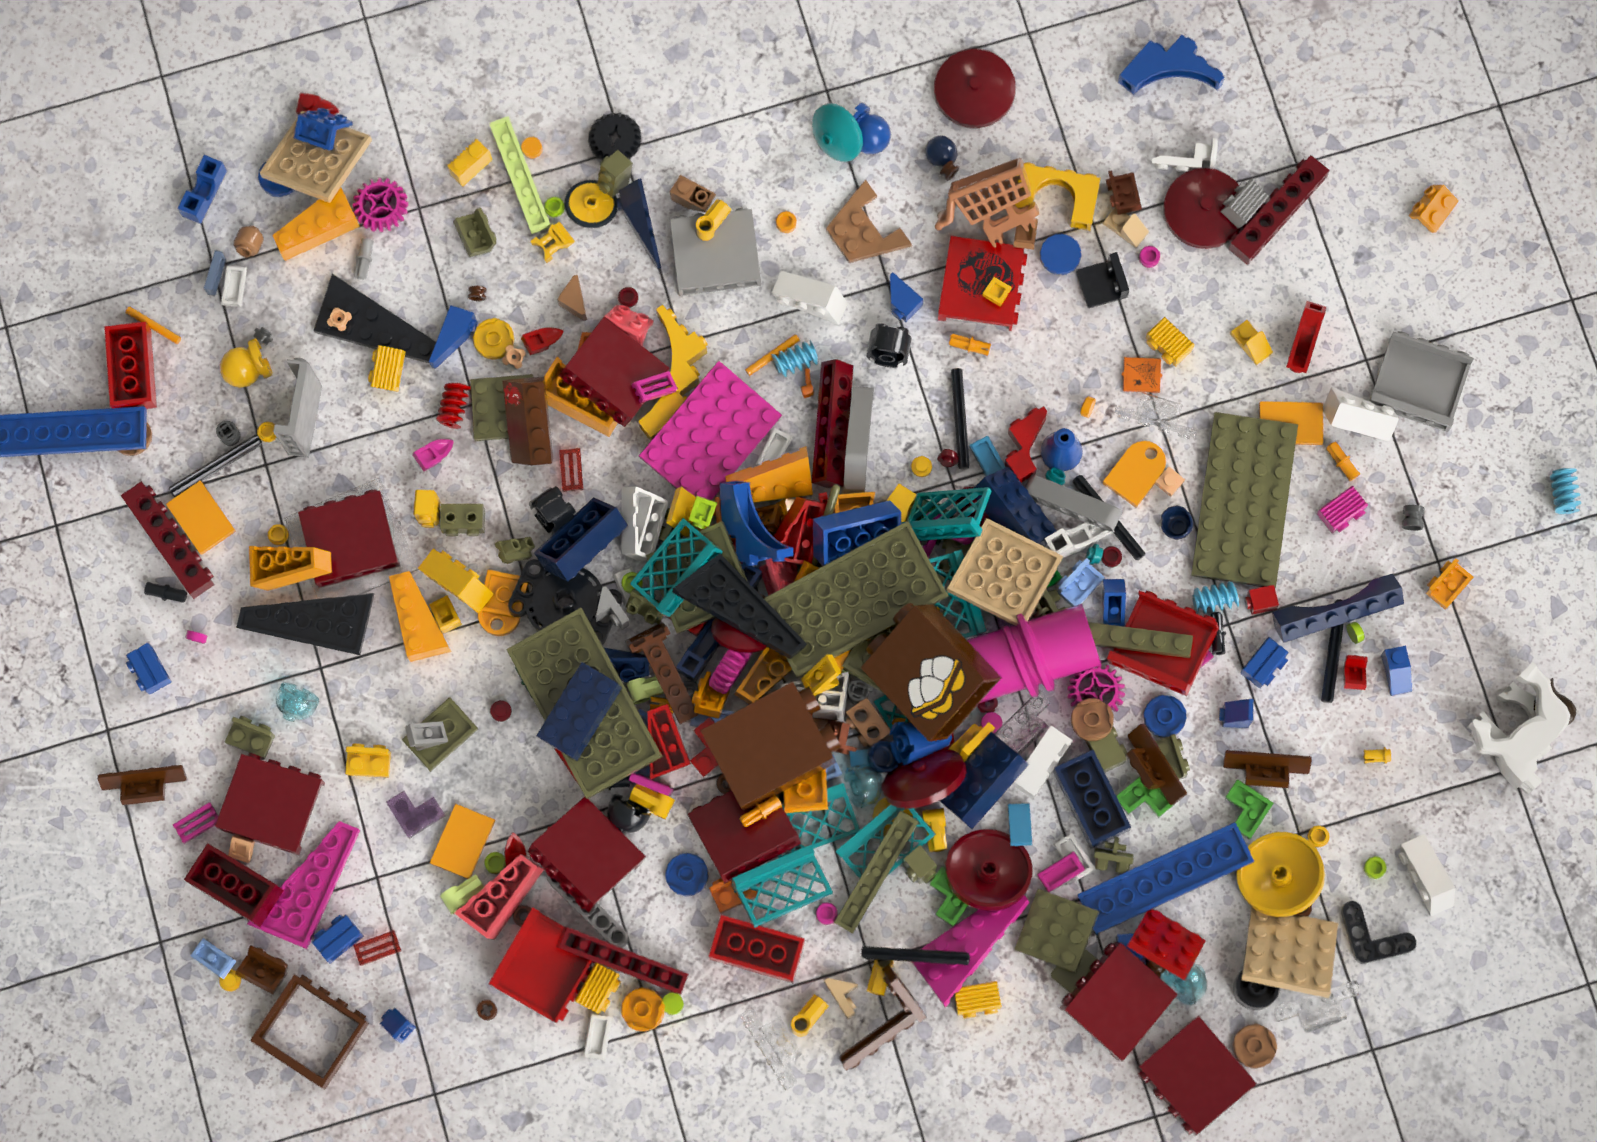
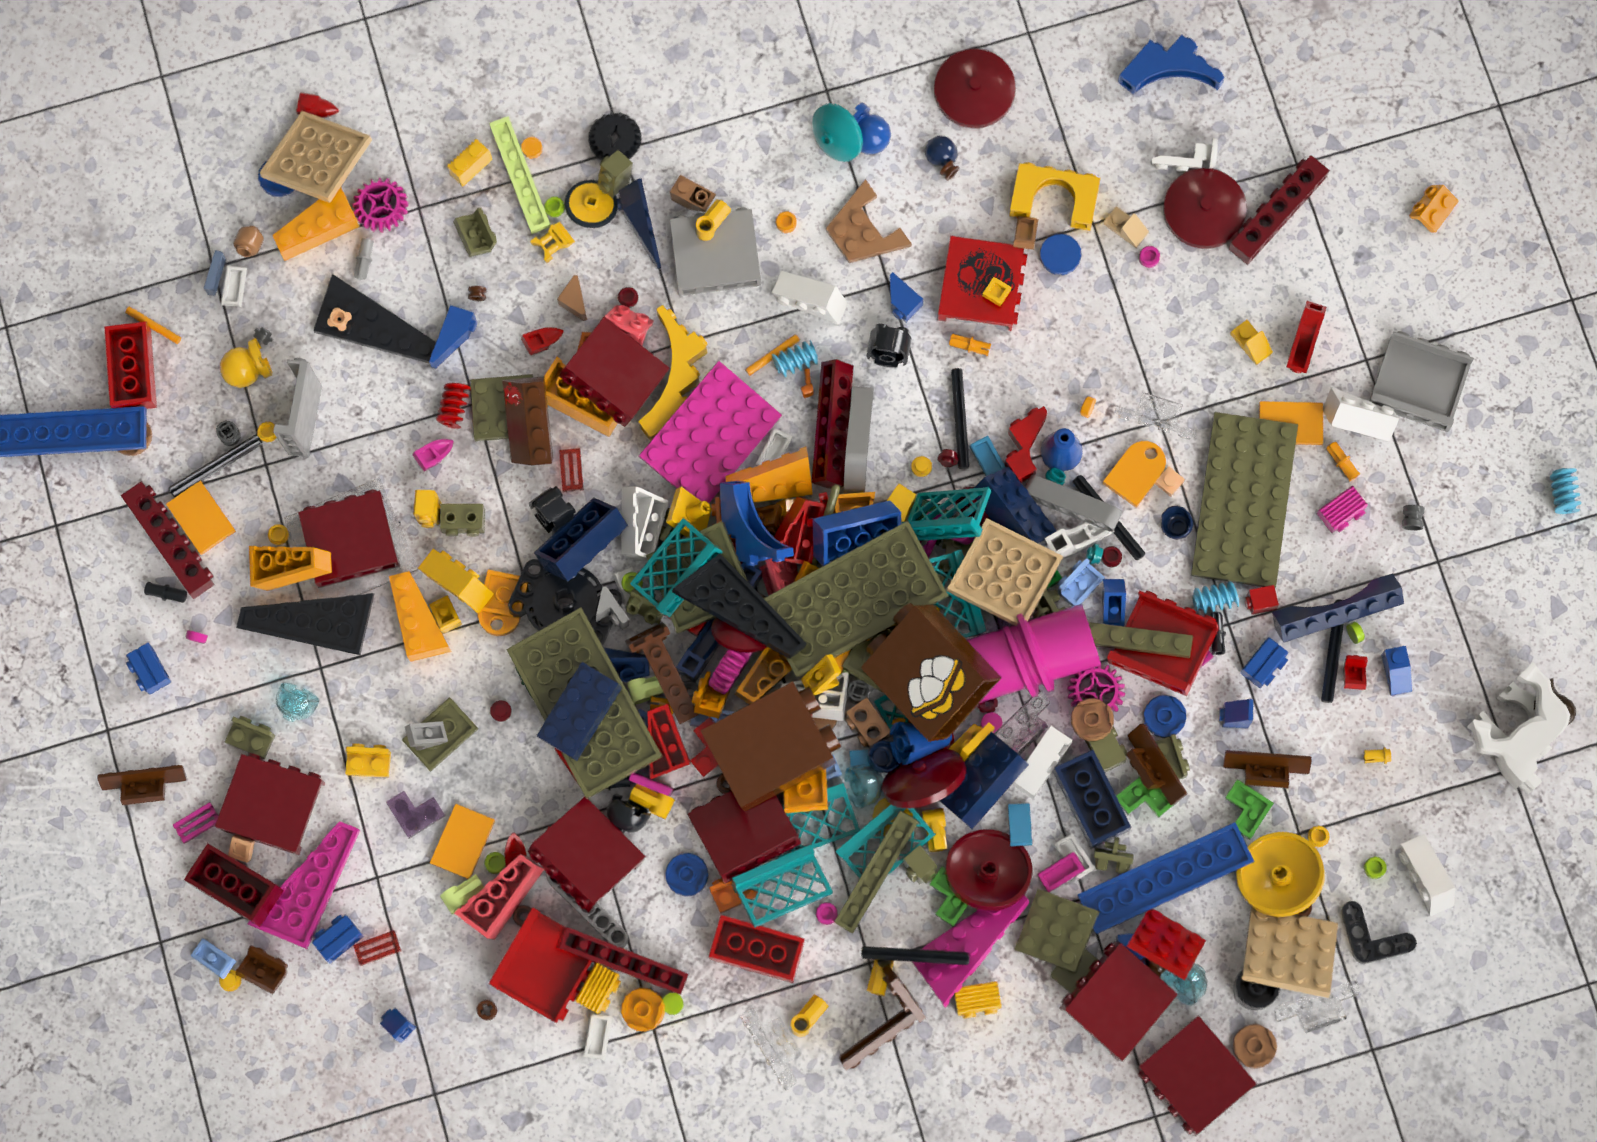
blue arch [177,155,227,224] -> none
reddish brown window [250,974,369,1090] -> none
blue bracket [294,108,353,150] -> none
yellow brick [368,345,406,392] -> none
yellow tile [473,318,515,360] -> none
olive hips [494,537,535,564] -> none
light nougat plate [502,345,526,369] -> none
dark pink tile [632,371,678,403] -> none
lime bracket [689,495,717,529] -> none
light orange axle [740,795,782,827] -> none
copper bracket [824,720,857,755] -> none
tan slope [824,978,858,1019] -> none
nougat piece [935,158,1039,247] -> none
black bracket [1076,252,1130,308] -> none
copper bracket [1106,170,1142,215] -> none
orange piece [1122,357,1163,393] -> none
yellow brick [1145,317,1194,367] -> none
light grey brick [1221,179,1269,229] -> none
light orange bracket [1426,558,1474,610] -> none

